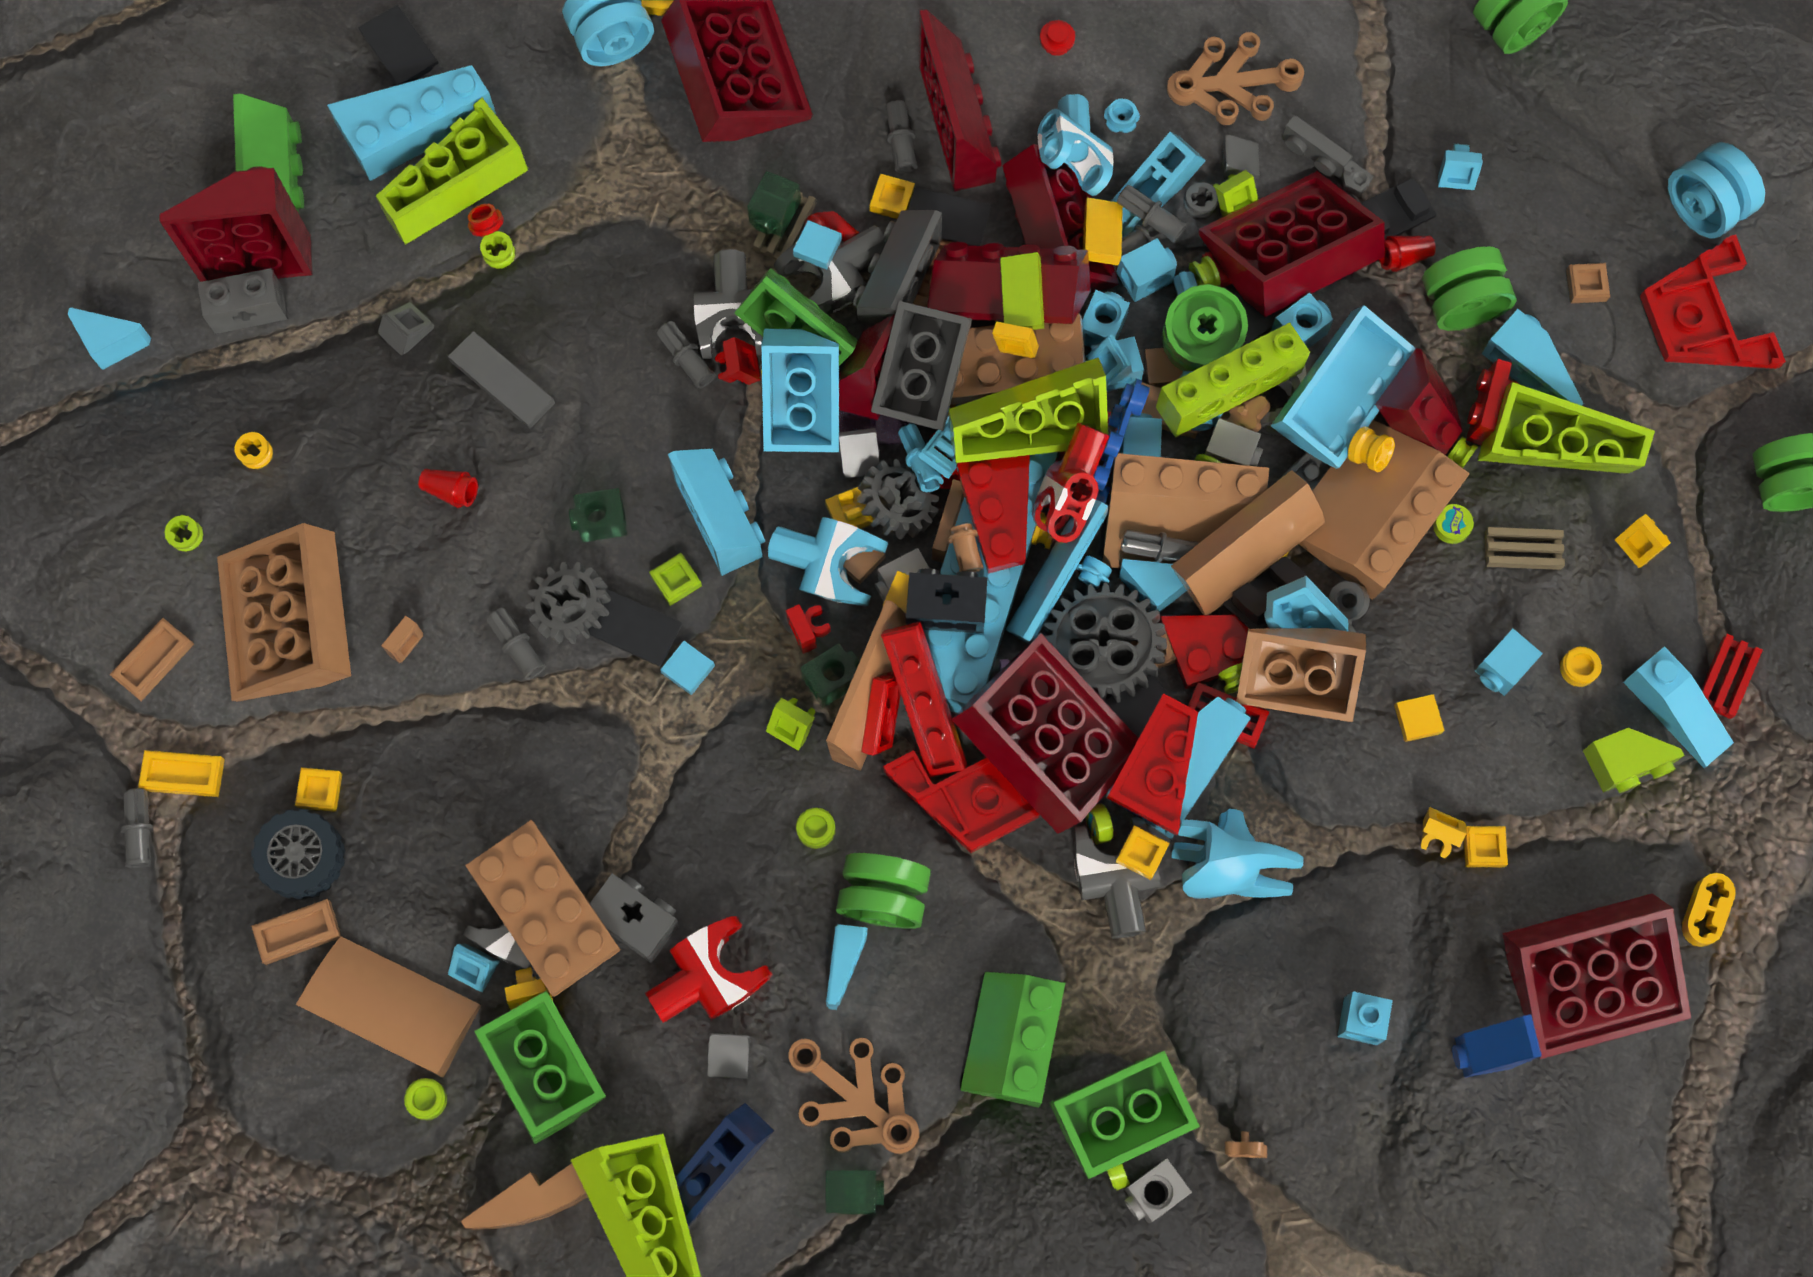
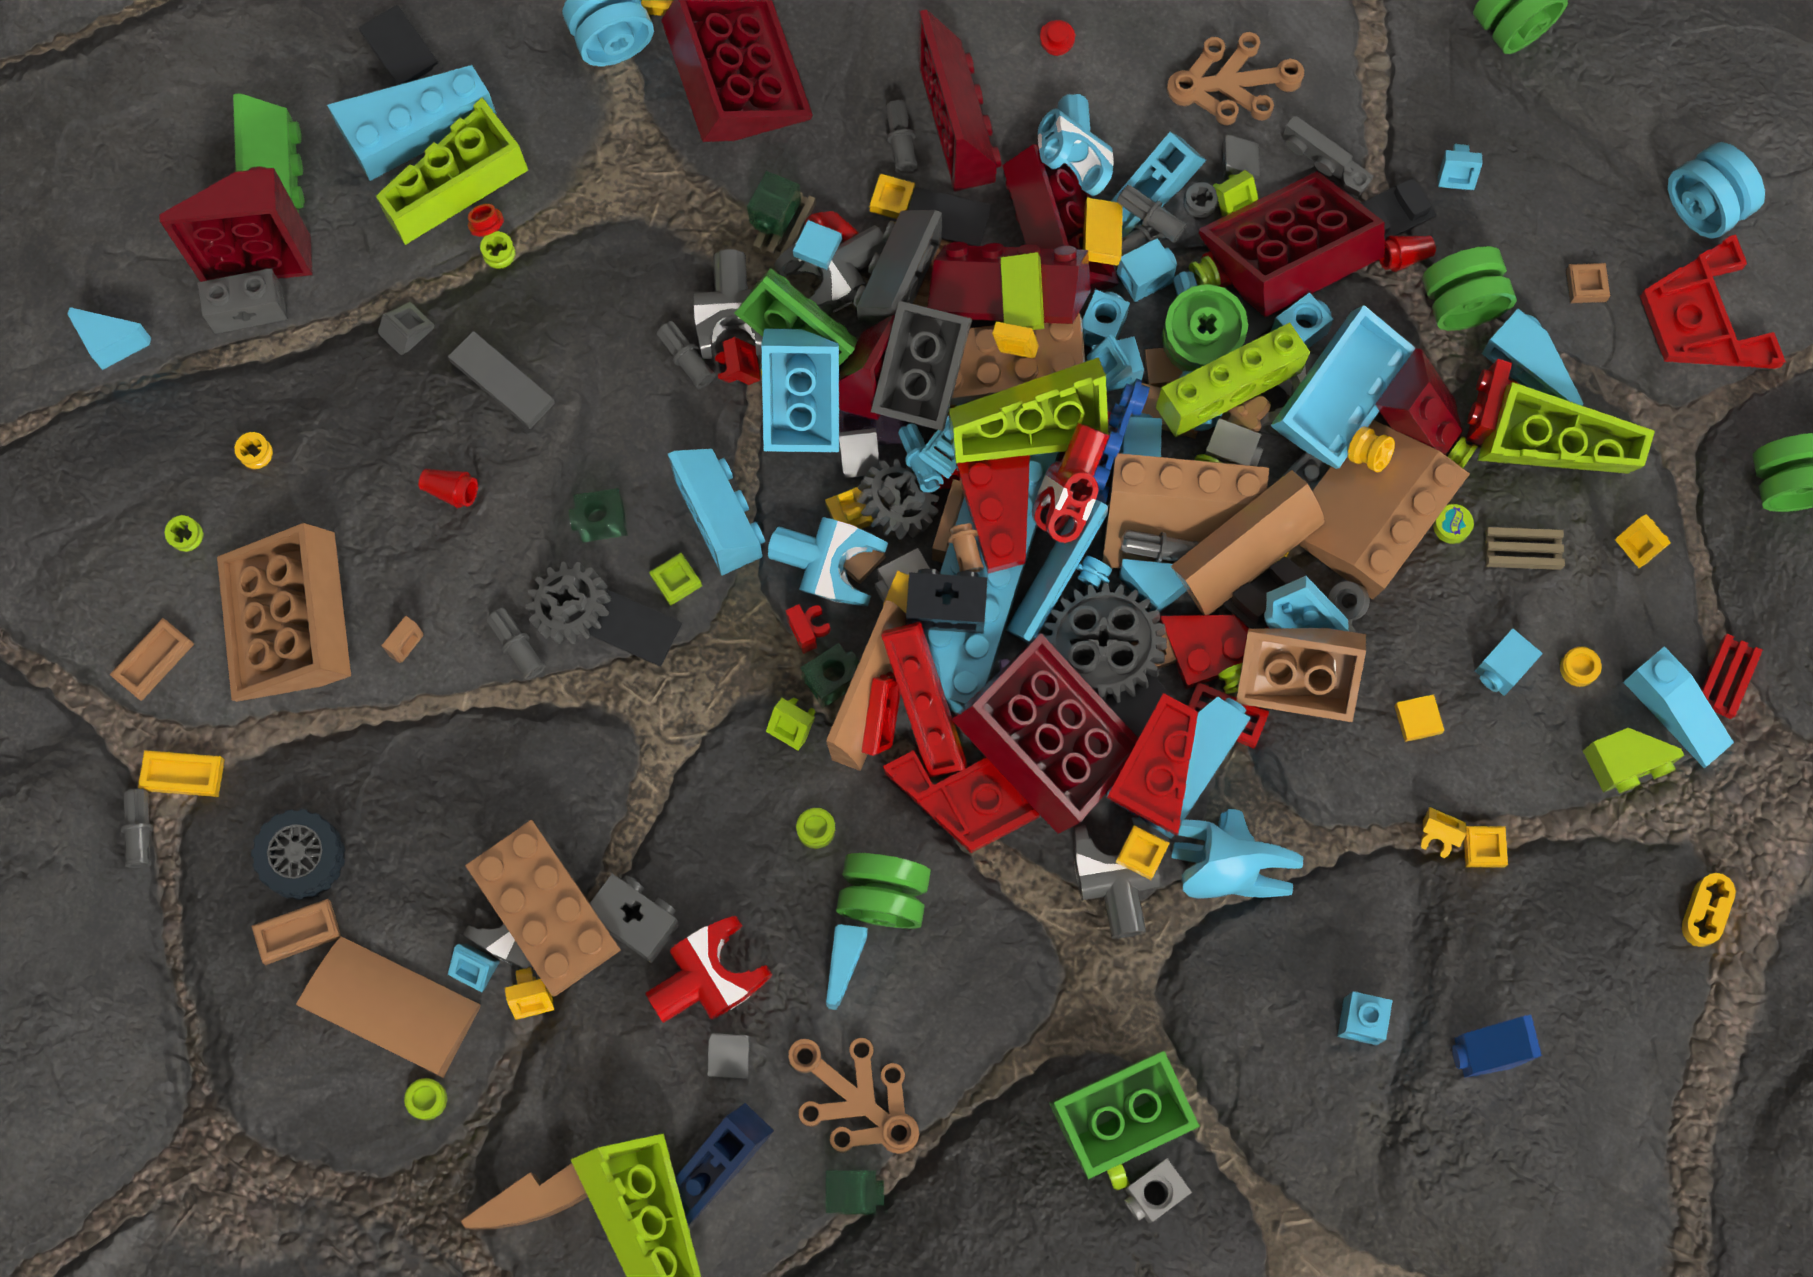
yellow tile [295,767,342,812] -> none
bright green slope [474,991,606,1144] -> none
medium azure tile [660,641,715,695] -> none
bright green slope [960,972,1065,1108] -> none
yellow bush [1031,512,1053,549] -> none
lime tile [1086,803,1113,845] -> none
medium azure plate [1104,99,1139,133] -> none
medium nougat piece [1225,1132,1267,1158] -> none
dark red slope [1502,893,1691,1059] -> none

